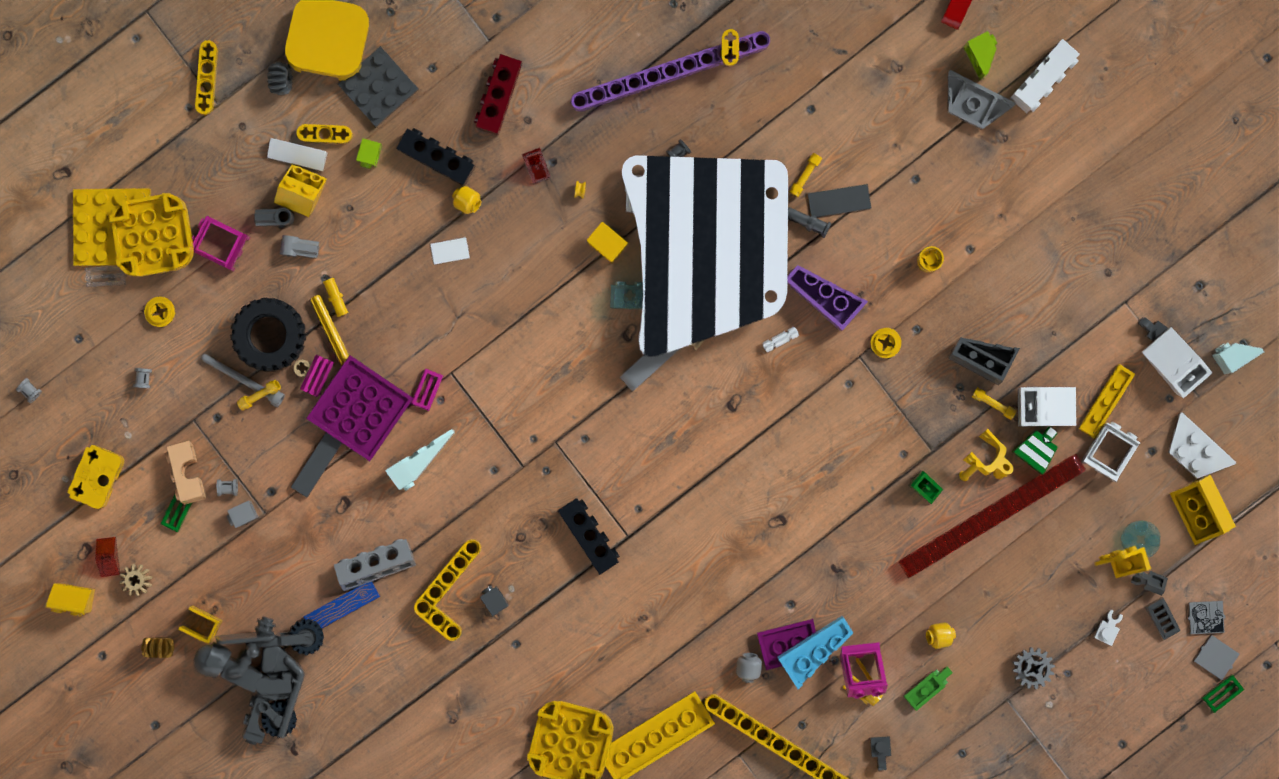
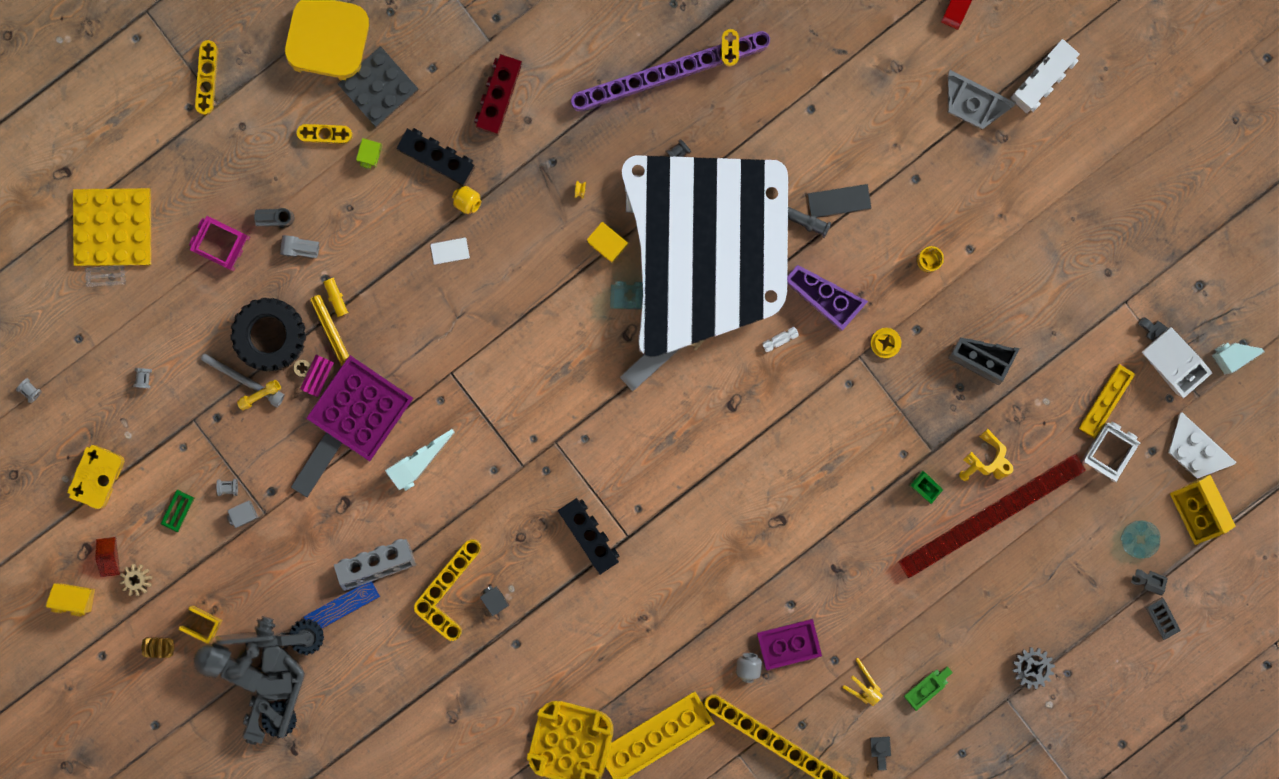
yellow tile [109,193,194,277] -> none
yellow gear [144,296,176,327] -> none
light nougat arch [166,441,206,505] -> none
dark grey gear [267,62,293,95] -> none
white slope [267,138,327,171] -> none
yellow slope [274,164,327,217] -> none
dark pink tile [411,368,443,411] -> none
clear red slope [522,148,551,185] -> none
medium azure wing [778,616,853,690] -> none
yellow bar [789,153,822,197] -> none
dark pink window [840,642,888,698] -> none
yellow head [926,622,956,649] -> none
lime slope [963,31,997,81] -> none
yellow bar [971,387,1017,420] -> none
torso [1012,426,1058,474] -> none
white slope [1018,387,1076,426] -> none
yellow bracket [1094,545,1151,578] -> none
white plate [1094,609,1123,646] -> none
piece [1188,601,1226,634] -> none
light grey piece [1194,635,1240,680] -> none
green tile [1201,674,1244,713] -> none

